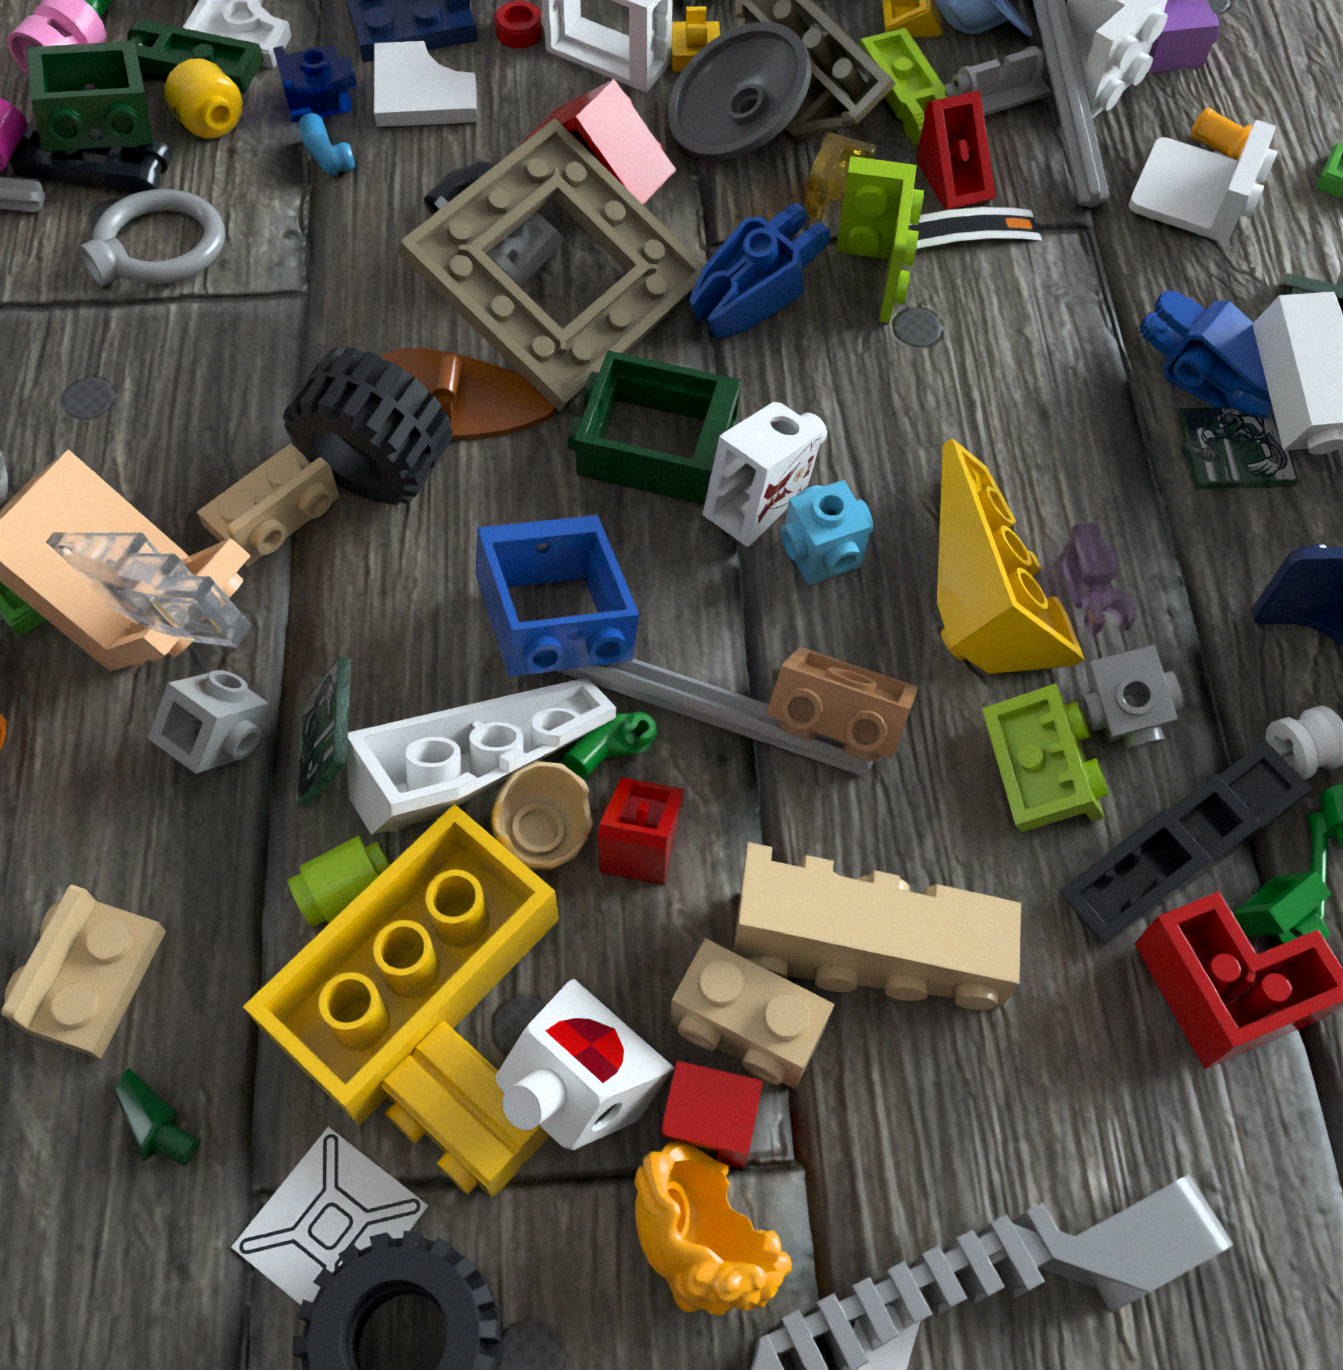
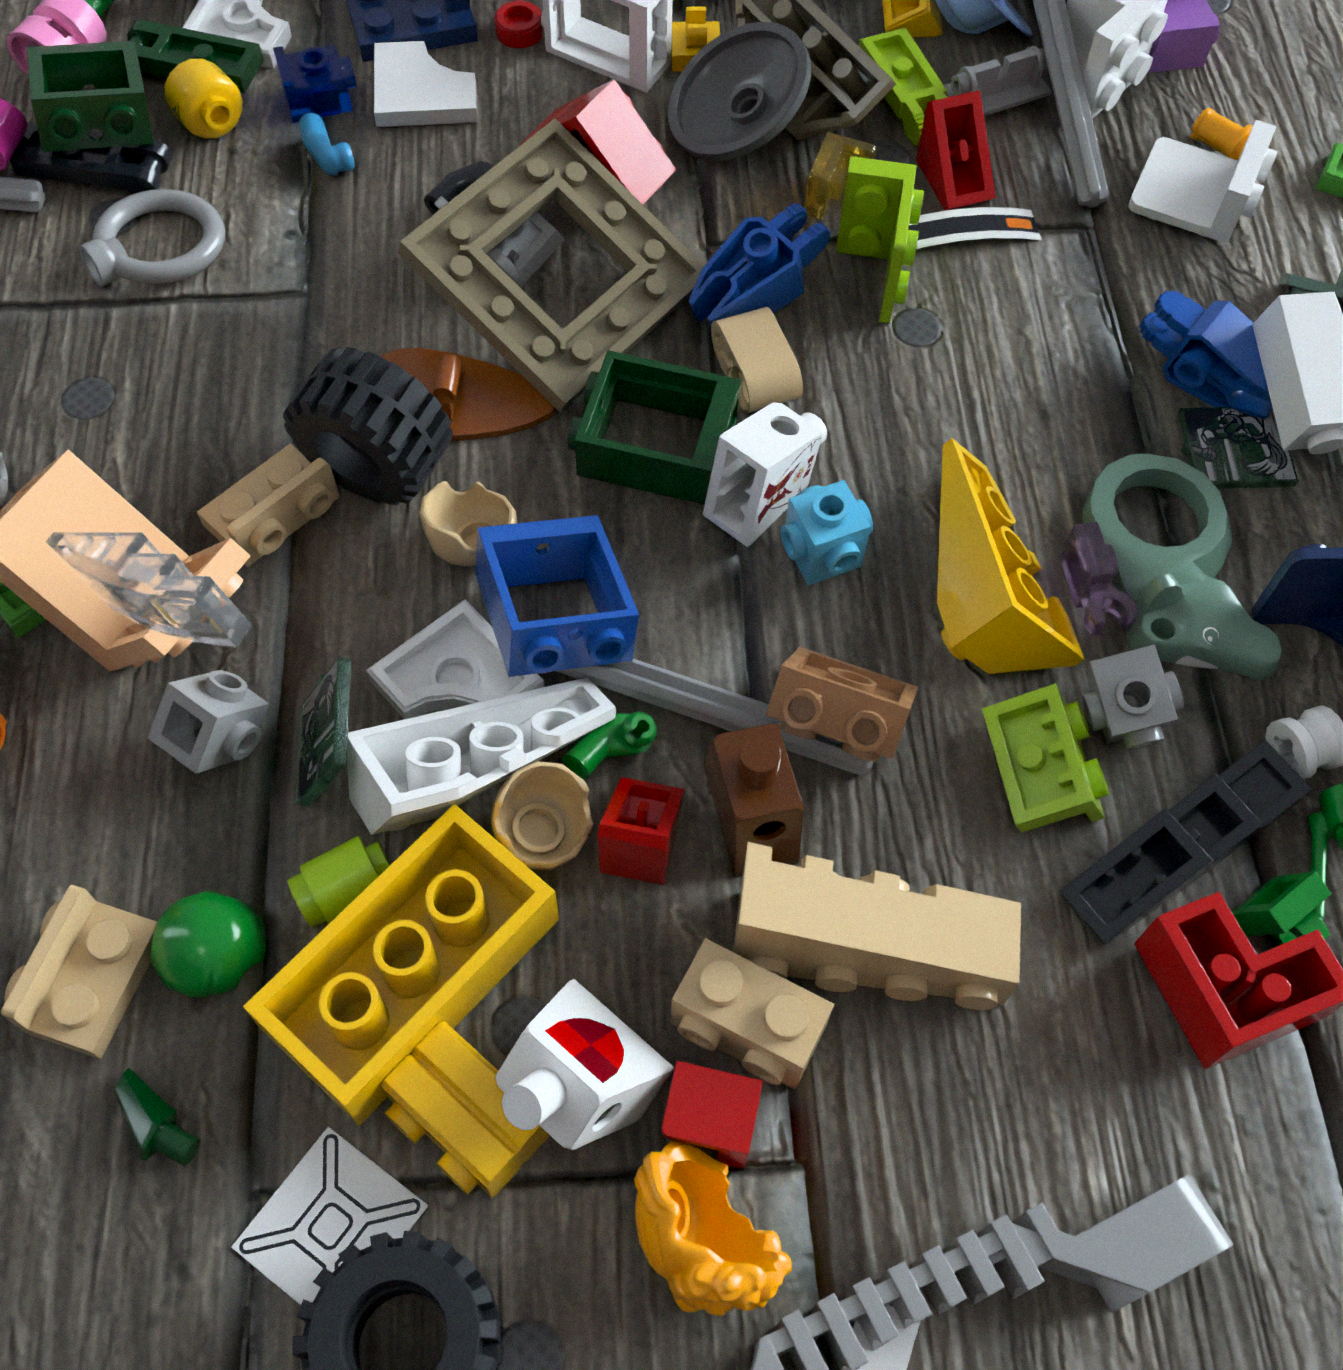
none -> green hair [150,891,266,999]
none -> white tile [366,599,545,719]
none -> tan hair [419,481,517,567]
none -> reddish brown torso [704,723,803,878]
none -> tan beam [711,307,803,413]
none -> sand green animal [1082,454,1284,680]

